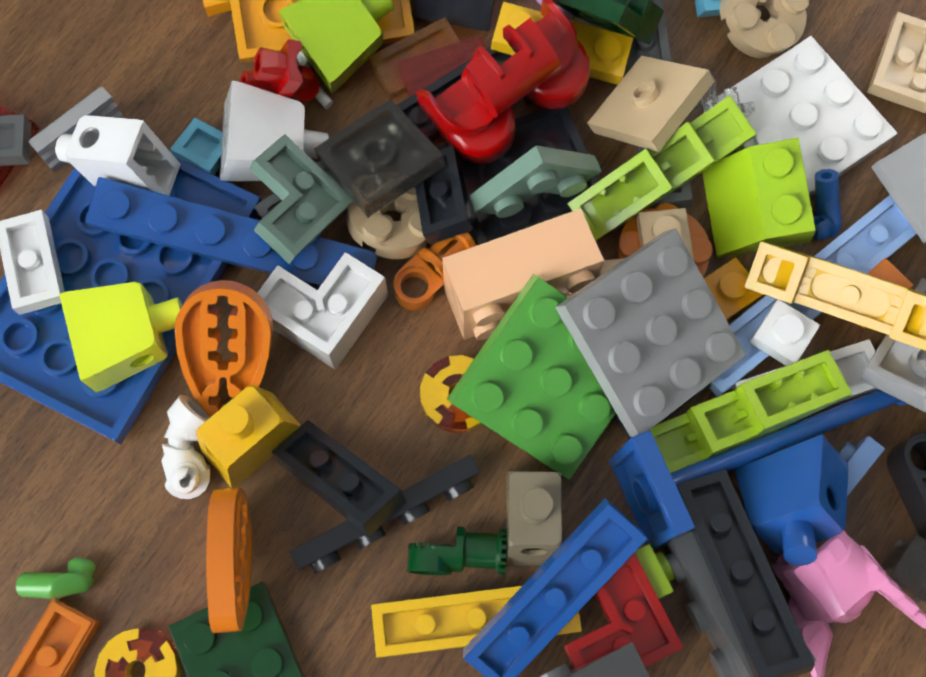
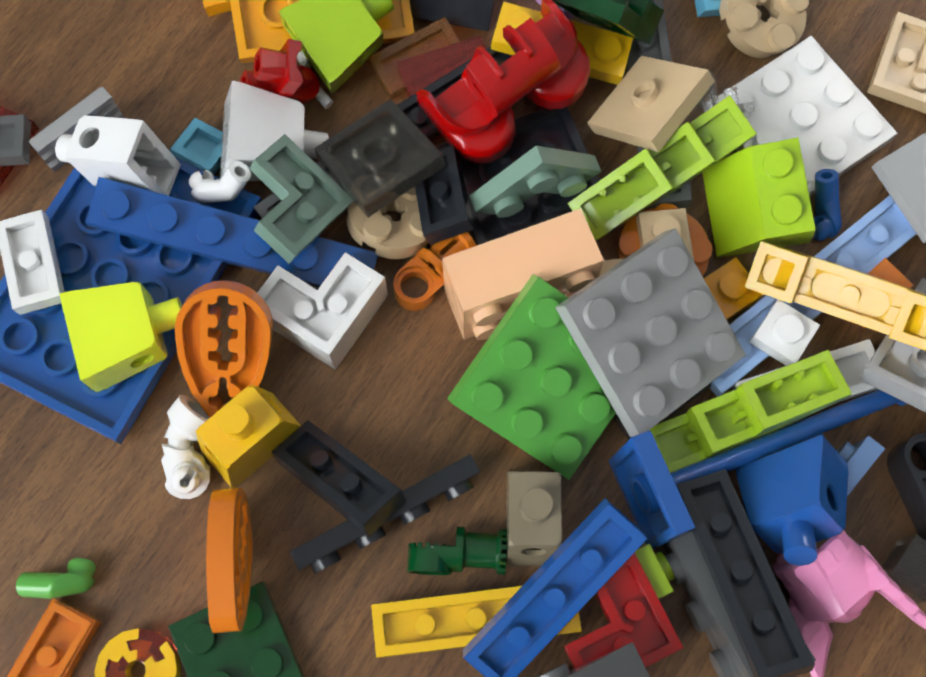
piece [420,355,483,433] -> none
none -> white arm [189,161,251,204]

